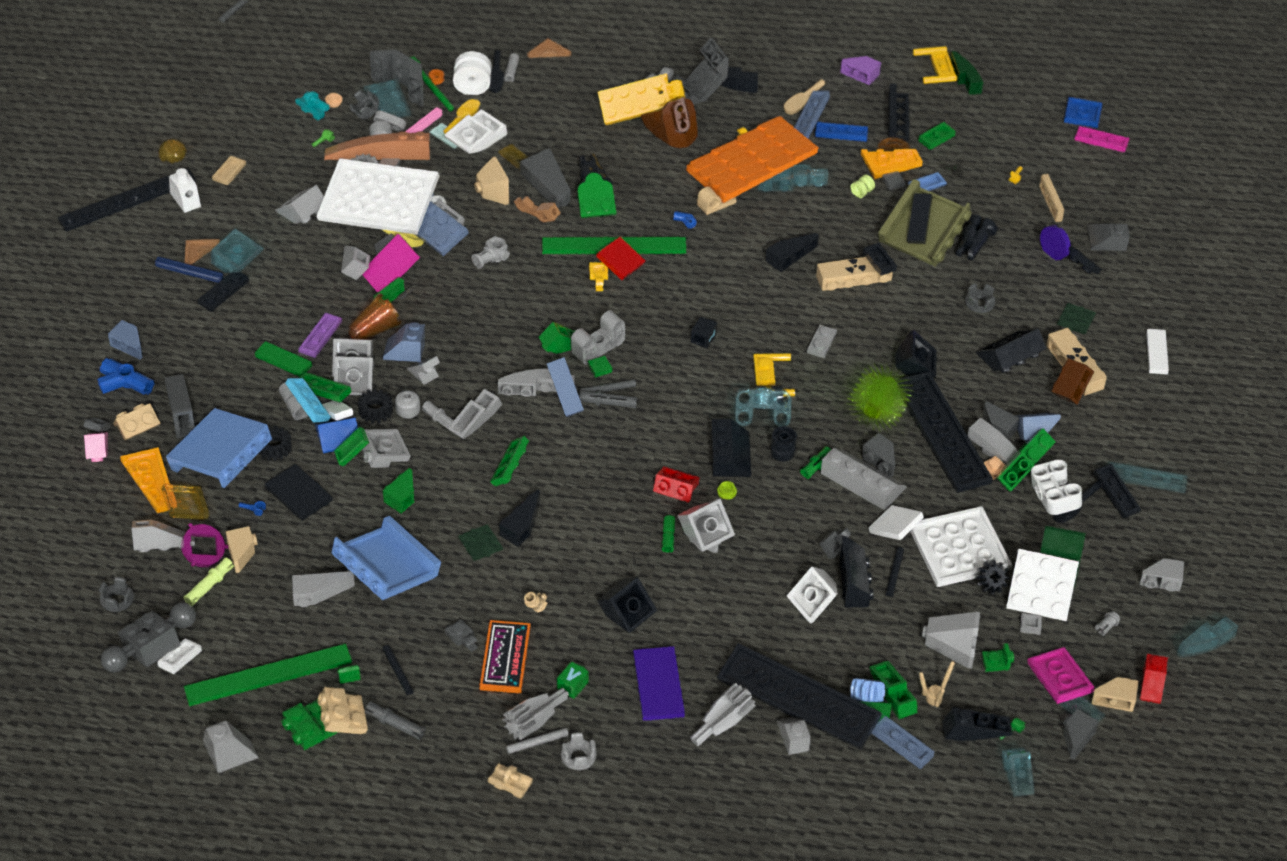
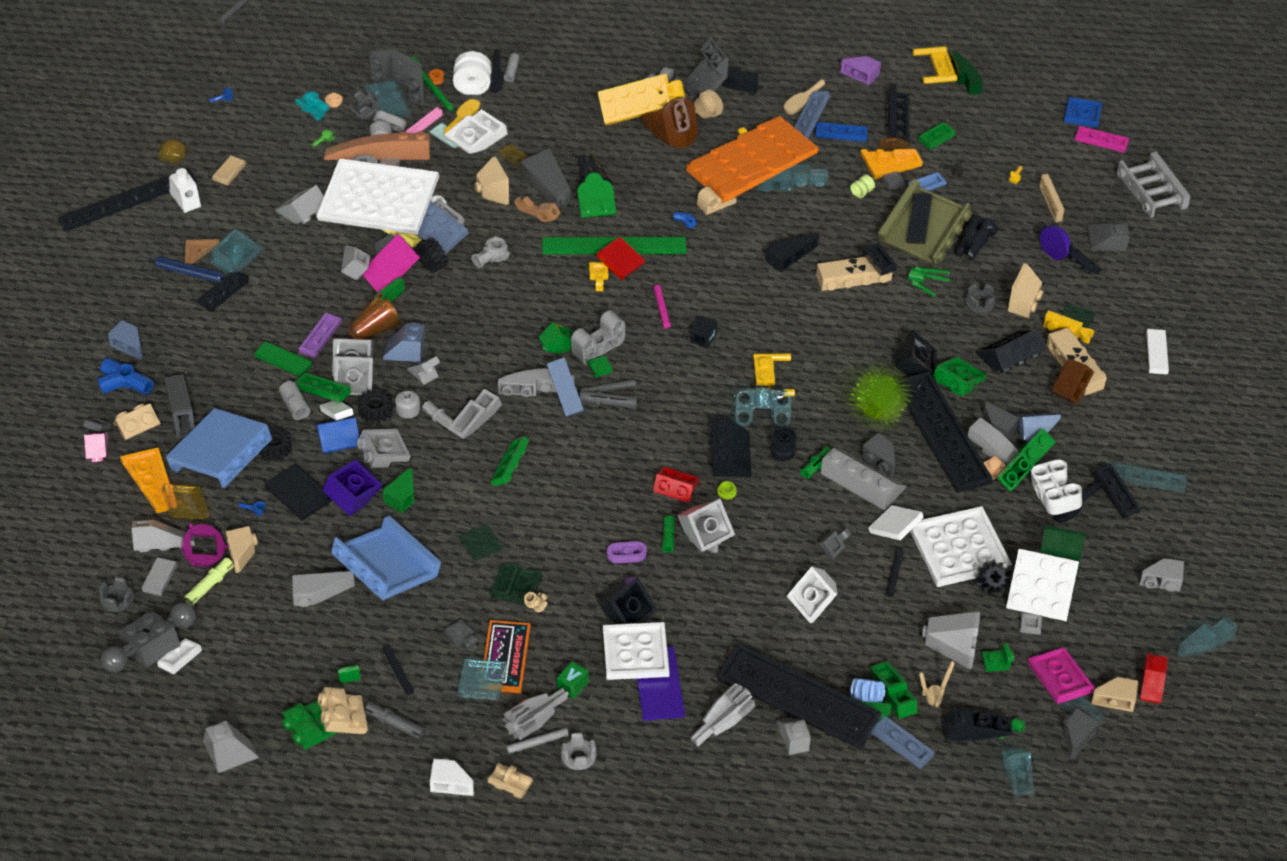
green tile [184,644,352,706] -> none
medium azure tile [285,378,331,422] -> none
green tile [334,427,369,466] -> none
black slope [499,489,540,547] -> none
medium nougat tile [527,38,571,58] -> none
light grey plate [807,325,837,358] -> none
black slope [839,536,873,608] -> none
light grey pin [1095,611,1120,636] -> none
none -> light grey tile [142,557,177,596]
none -> blue hand [210,88,233,103]
none -> dark purple slope [323,460,383,516]
none -> black tyre [416,238,448,273]
none -> white slope [430,759,474,796]
none -> clear light blue plate [458,659,506,700]
none -> clear green slope [490,564,543,606]
none -> white plate [603,622,669,680]
none -> medium lavender plate [607,541,647,563]
none -> dark pink bar [654,285,671,328]
none -> tan piece [694,90,723,119]
none -> green plant [909,266,950,297]
none -> green plate [933,356,987,396]
none -> tan slope [1008,263,1044,318]
none -> yellow plate [1043,310,1094,344]
none -> light grey fence [1117,152,1190,218]

